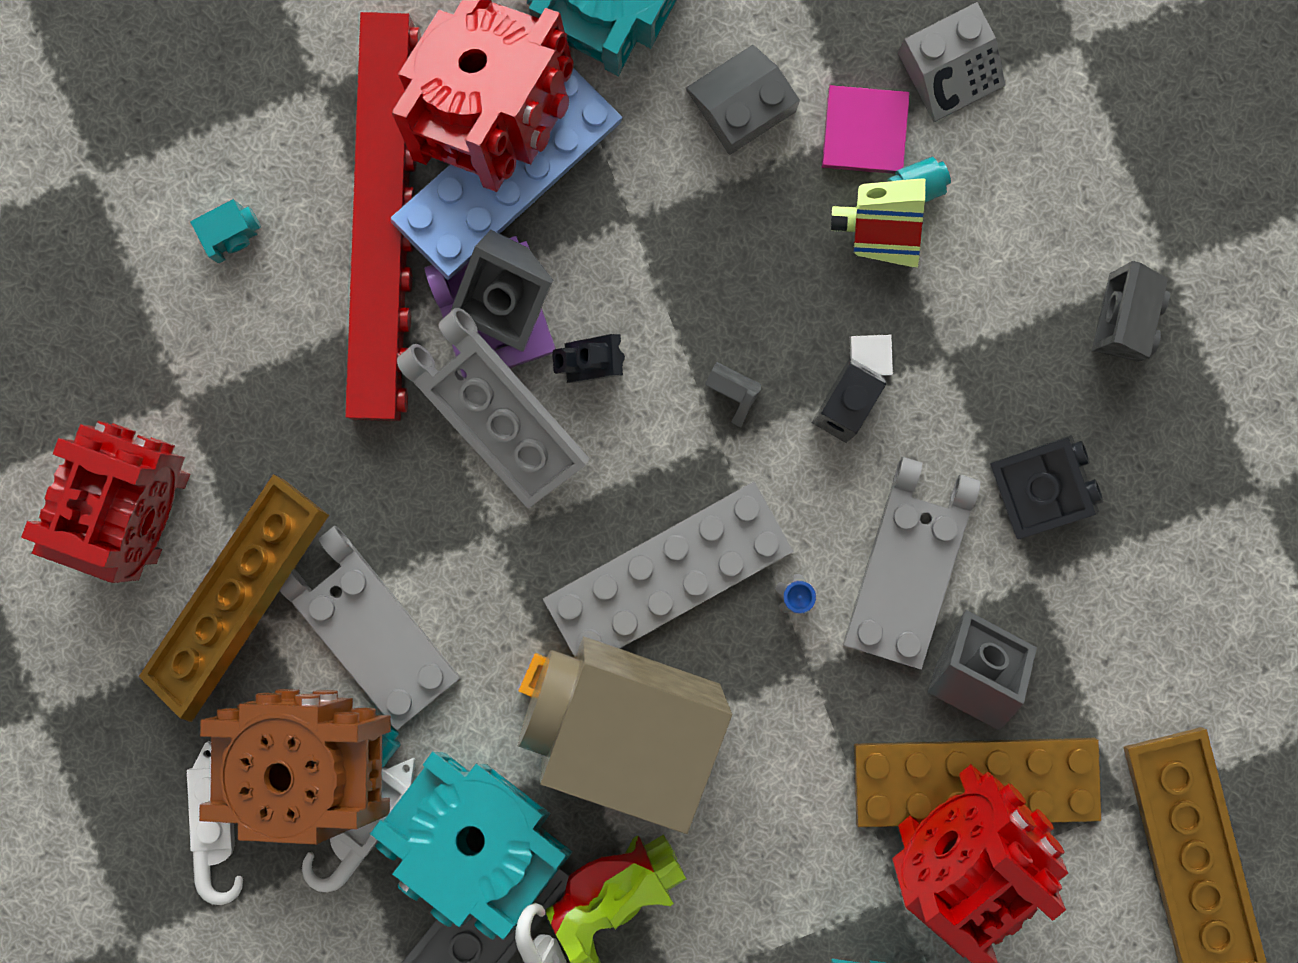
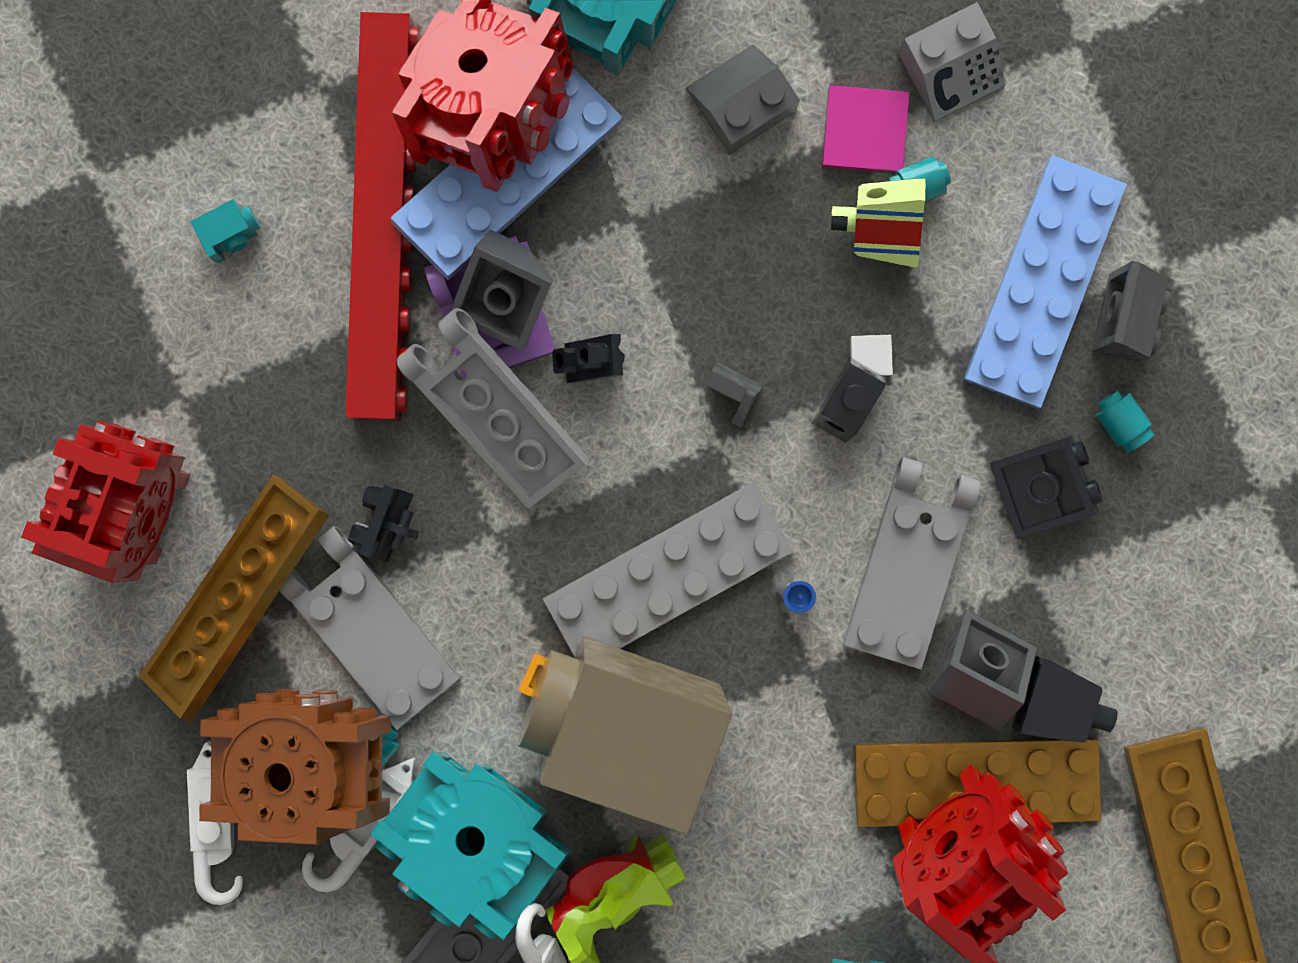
none -> black hips [348,485,419,562]
none -> light blue plate [963,155,1127,409]
none -> black torso [1012,655,1118,743]
none -> teal brick [1095,390,1155,453]

